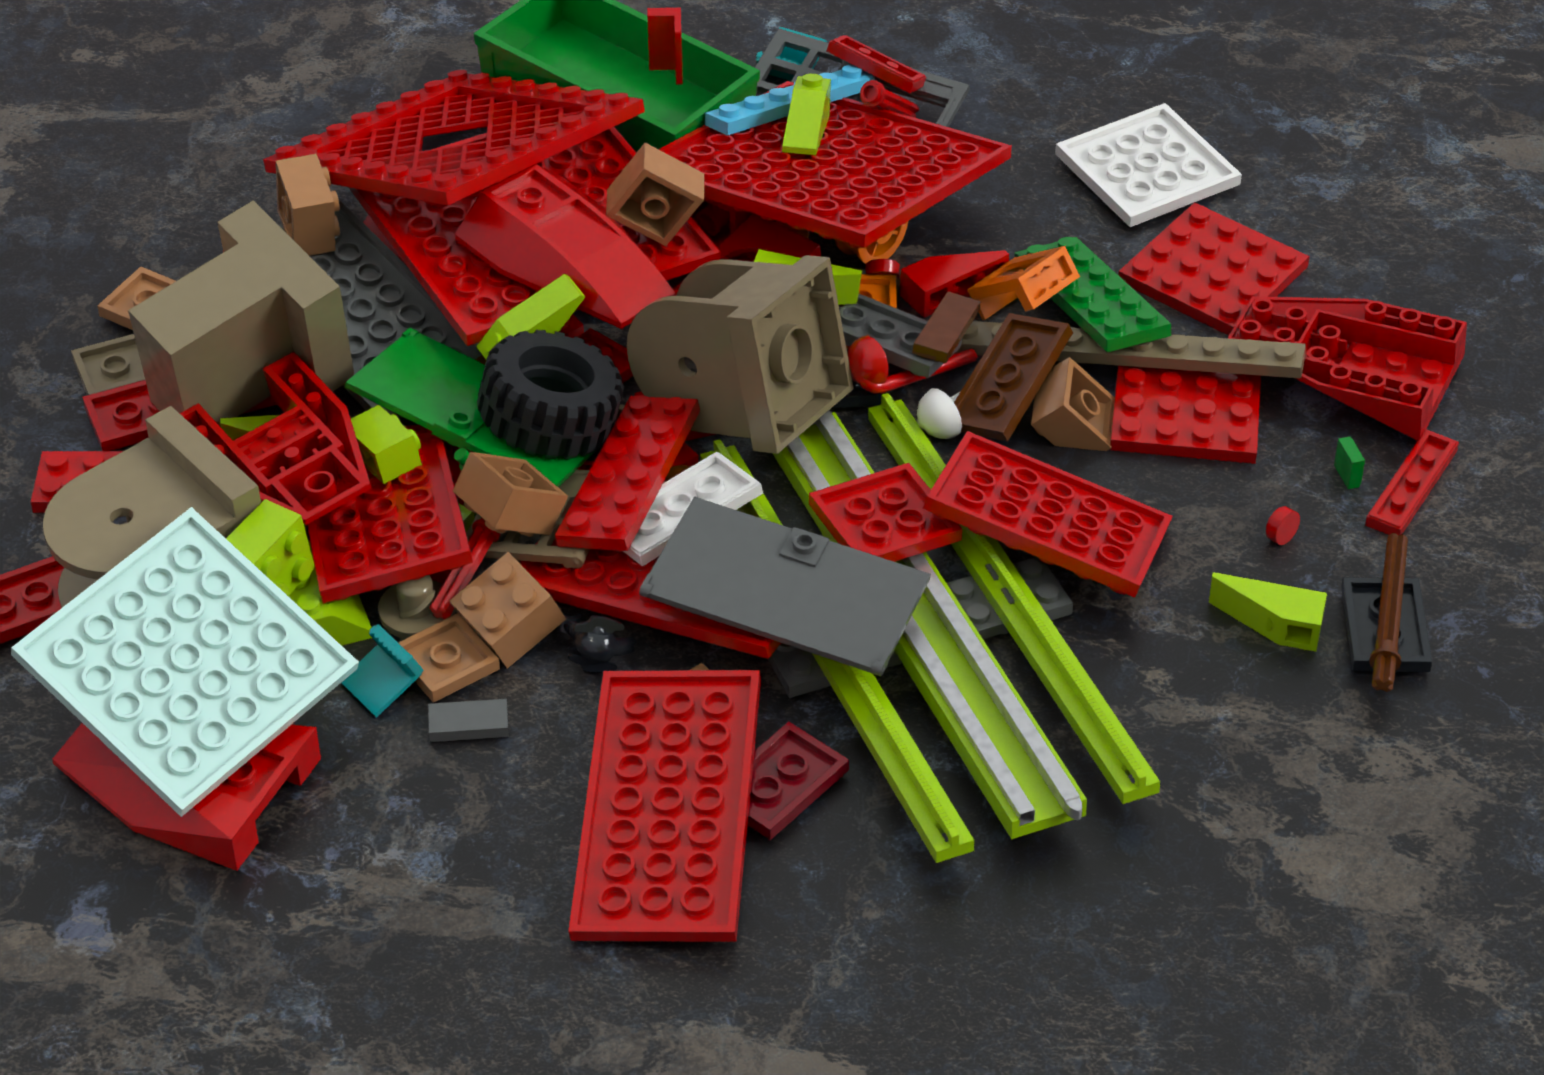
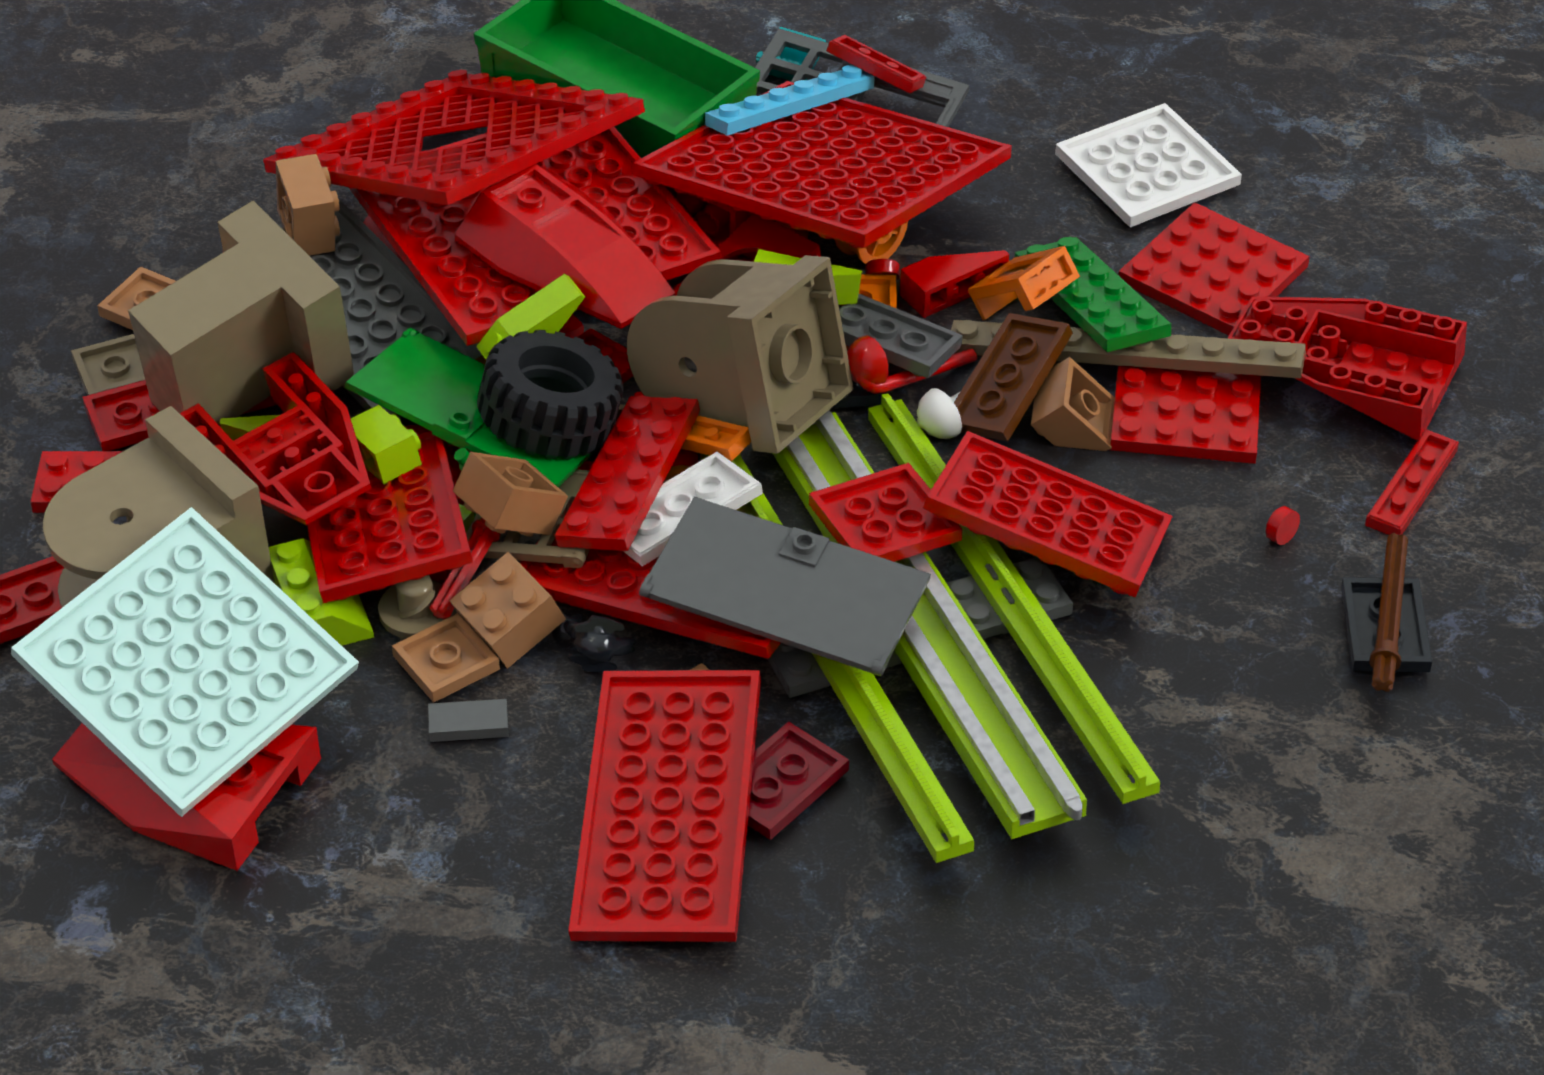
lime brick [226,499,315,596] -> none
teal piece [341,624,424,718] -> none
medium nougat brick [606,143,704,246] -> none
red panel [647,7,683,85] -> none
lime slope [782,74,831,155] -> none
red axle [860,80,919,118] -> none
reddish brown tile [912,292,981,364] -> none
lime slope [1209,572,1327,652] -> none
green tile [1334,436,1365,489] -> none
none -> orange plate [681,415,751,461]

